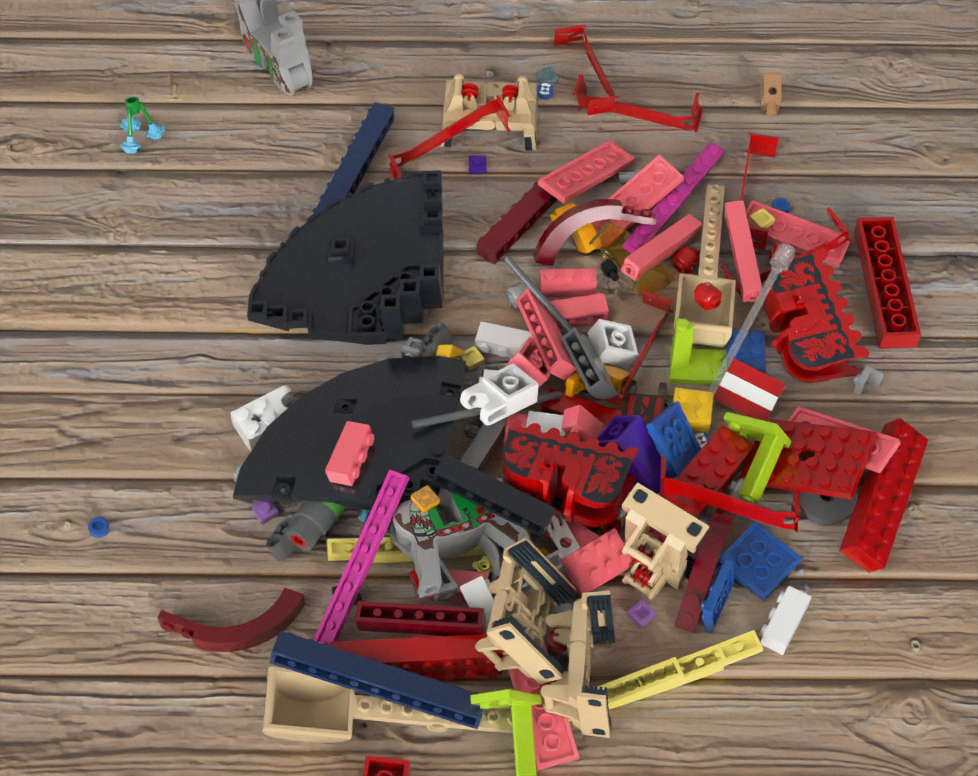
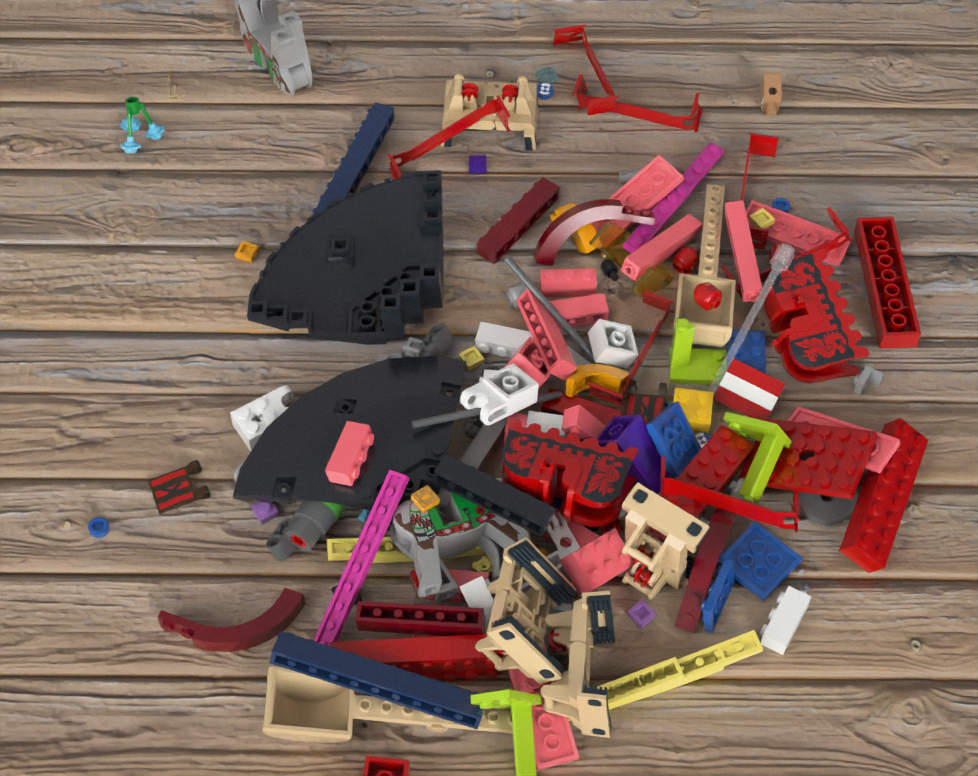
yellow slope [436,345,465,358] -> none
coral plate [538,140,635,204] -> none
dark grey brick [560,327,619,399] -> none
none -> dark brown flag [148,460,211,514]
none -> light orange tile [235,241,260,263]

